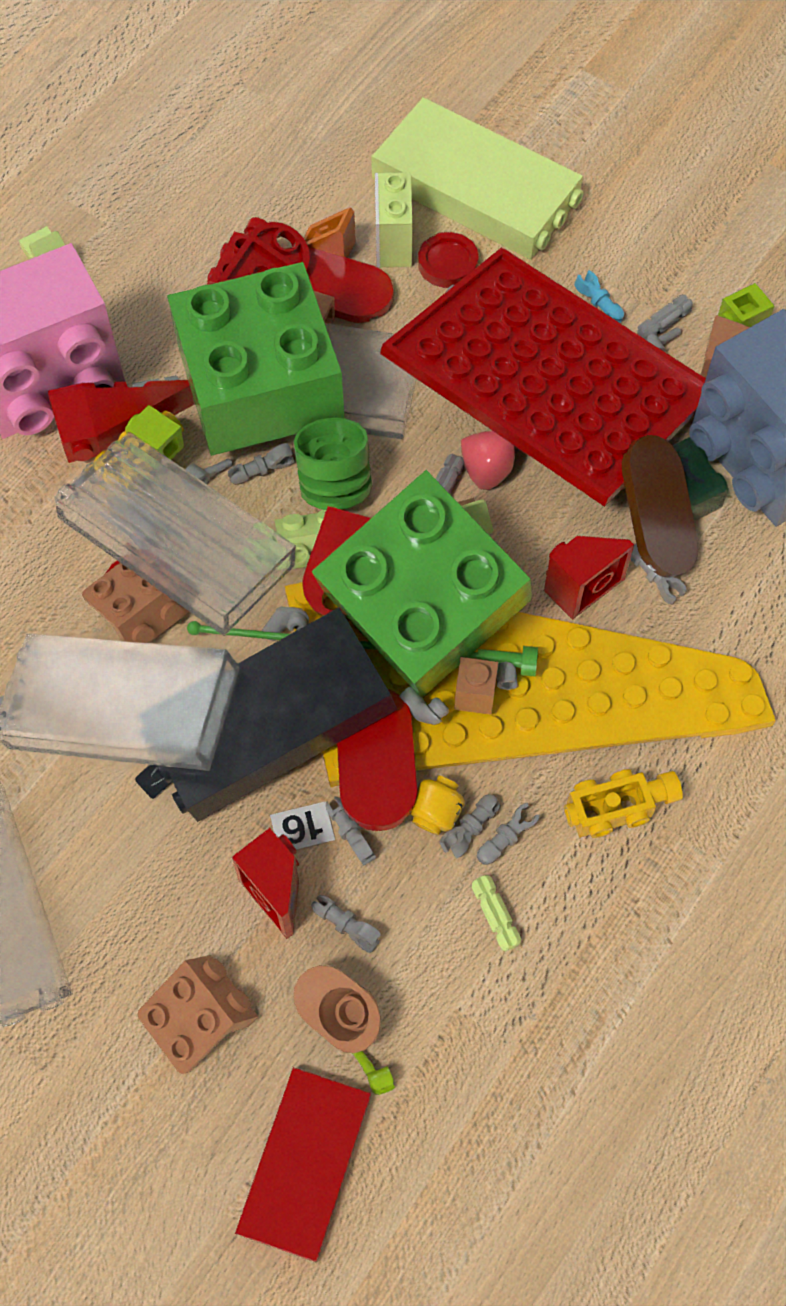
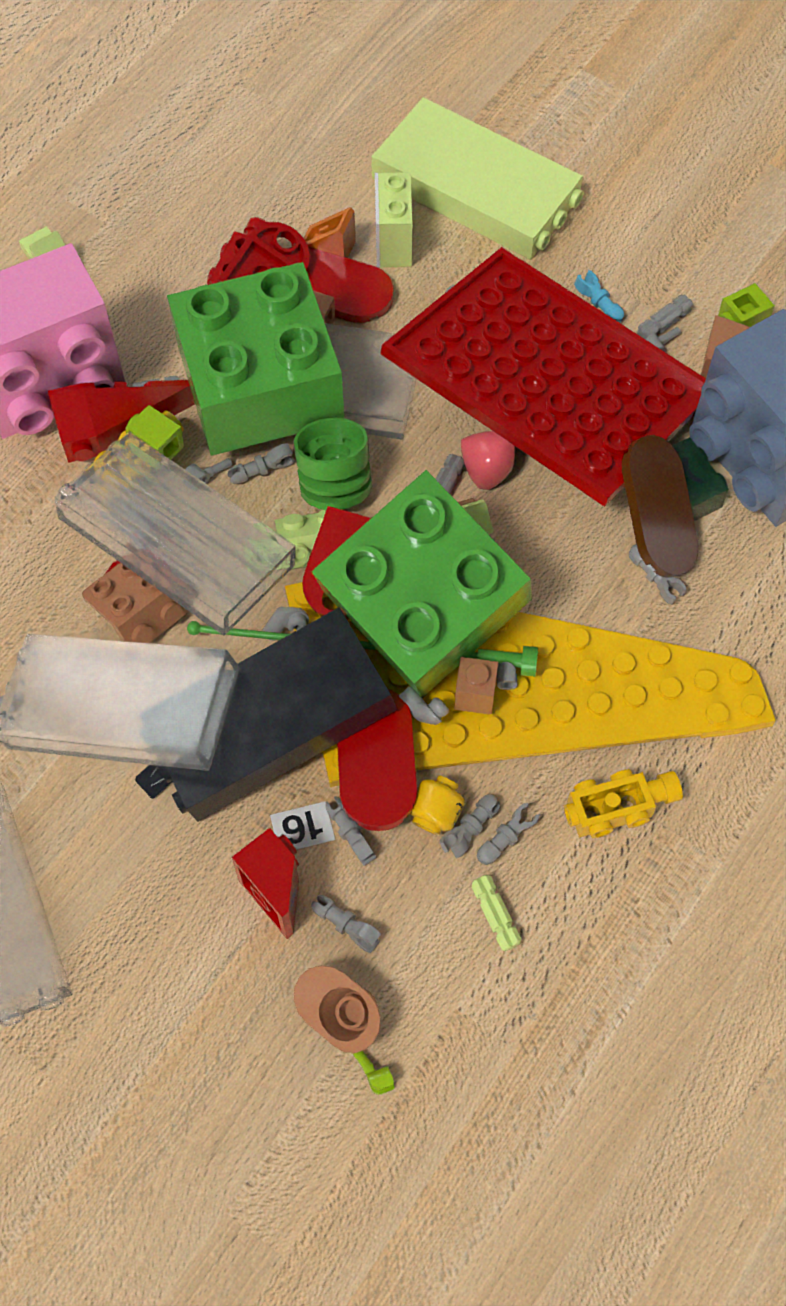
nougat bracket [138,955,259,1074] -> none
red tile [235,1067,371,1263] -> none
red piece [418,232,479,288] -> none
red slope [544,535,634,620] -> none

